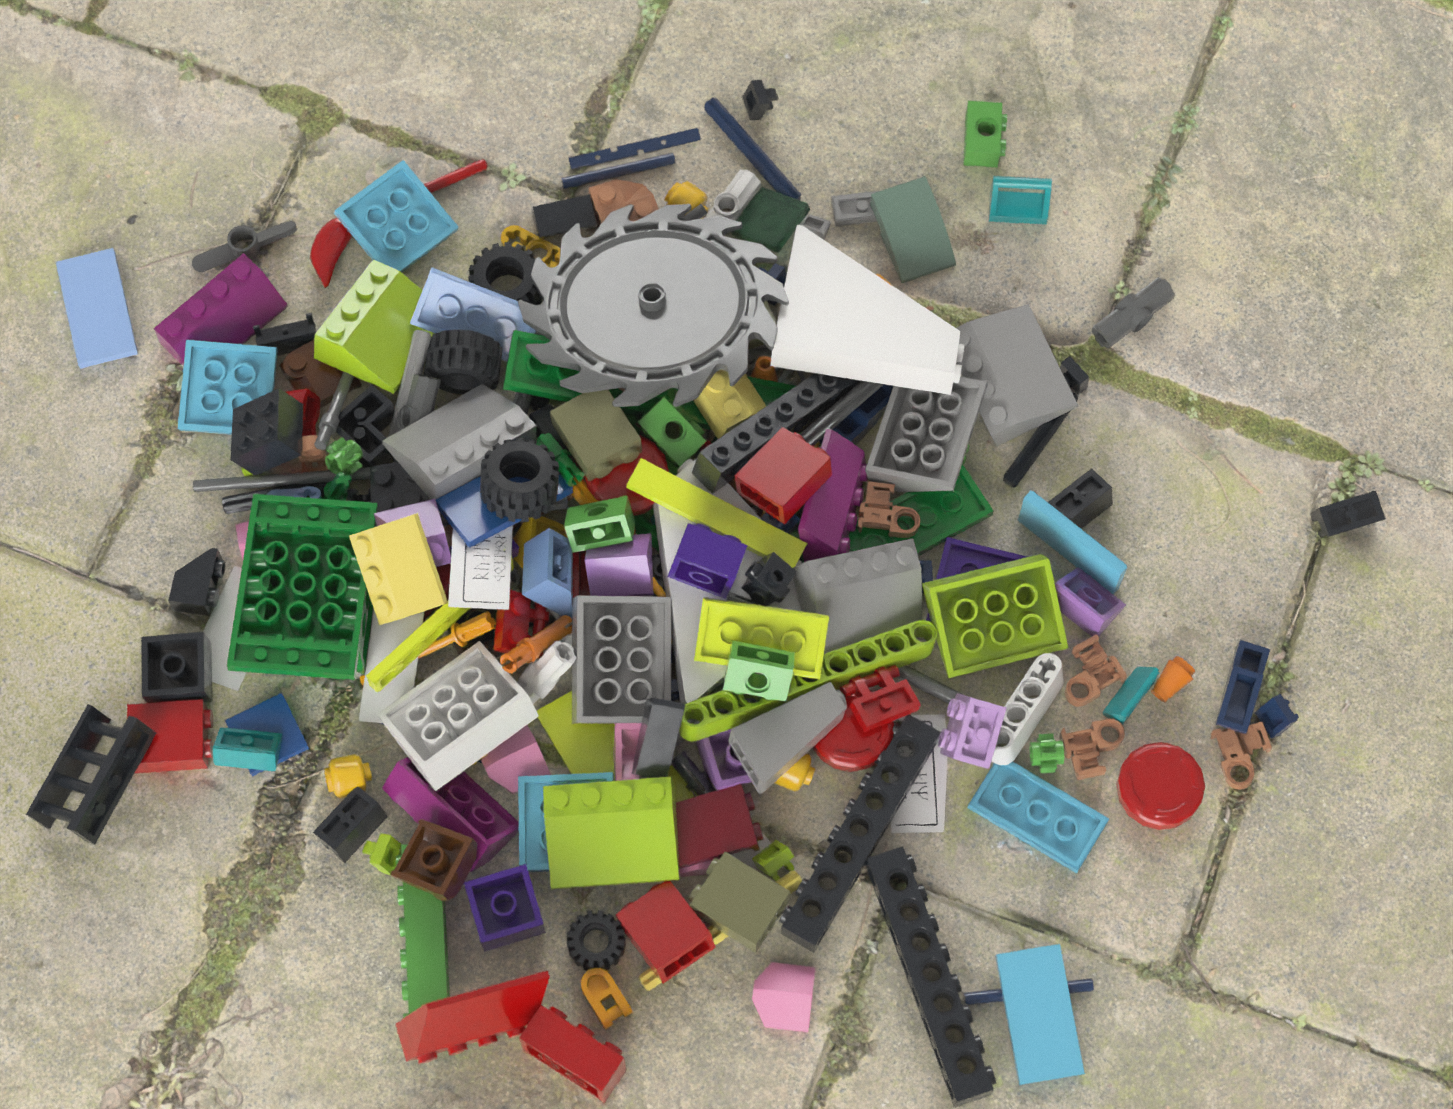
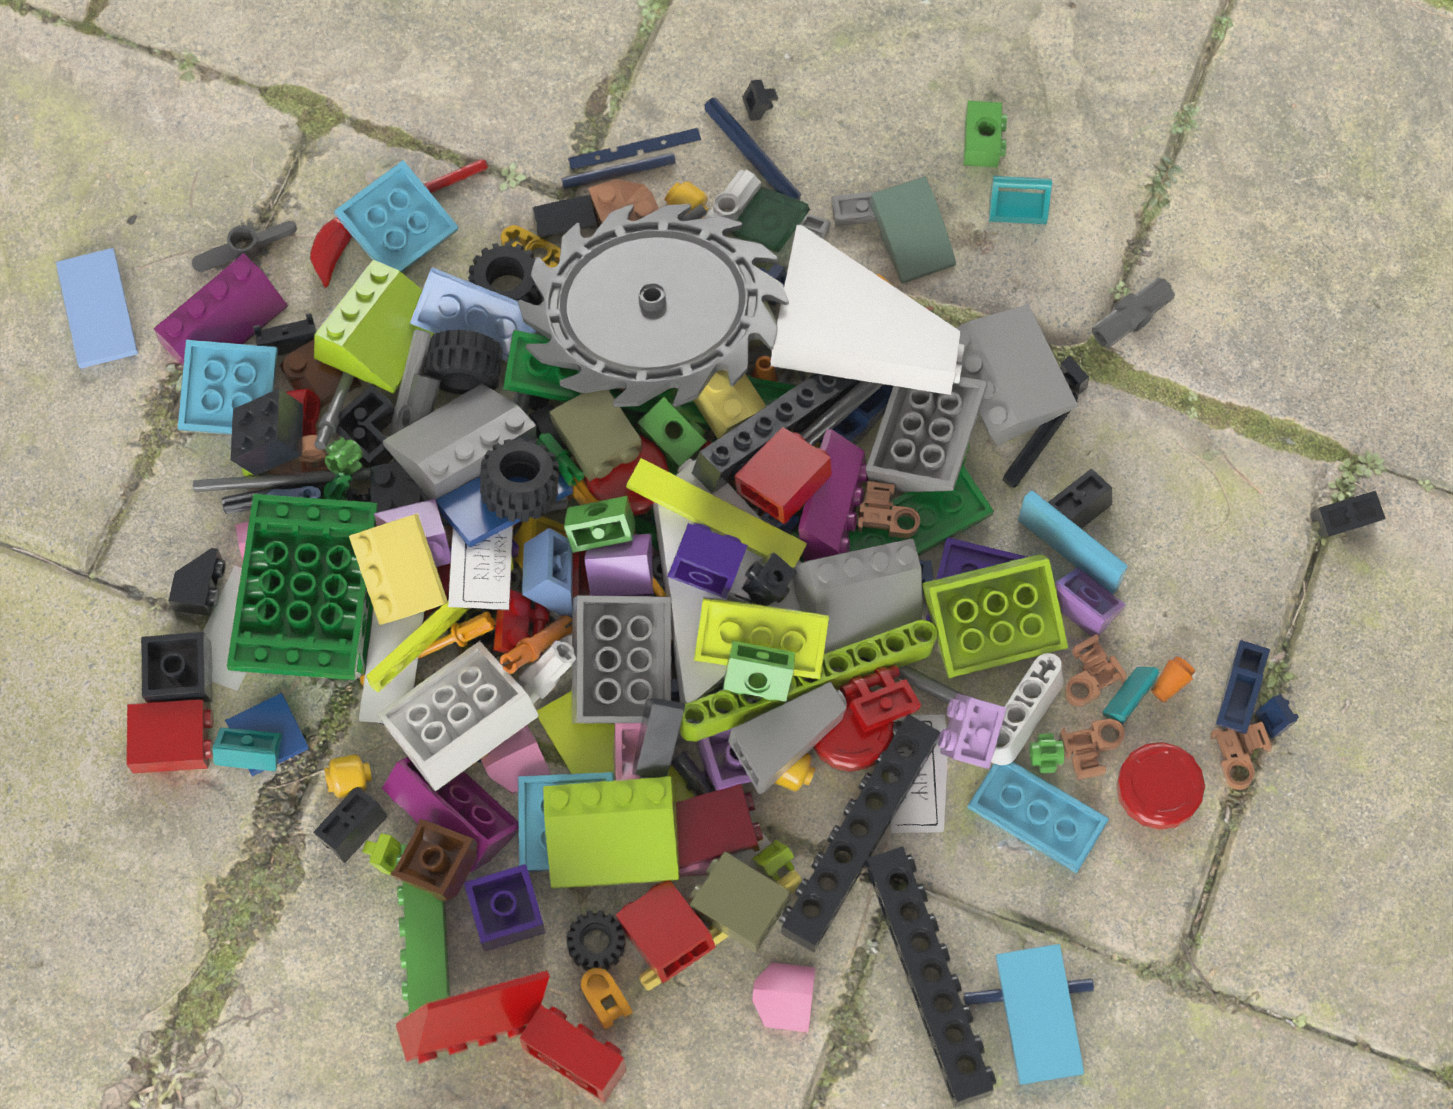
black fence [26,704,156,845] -> none

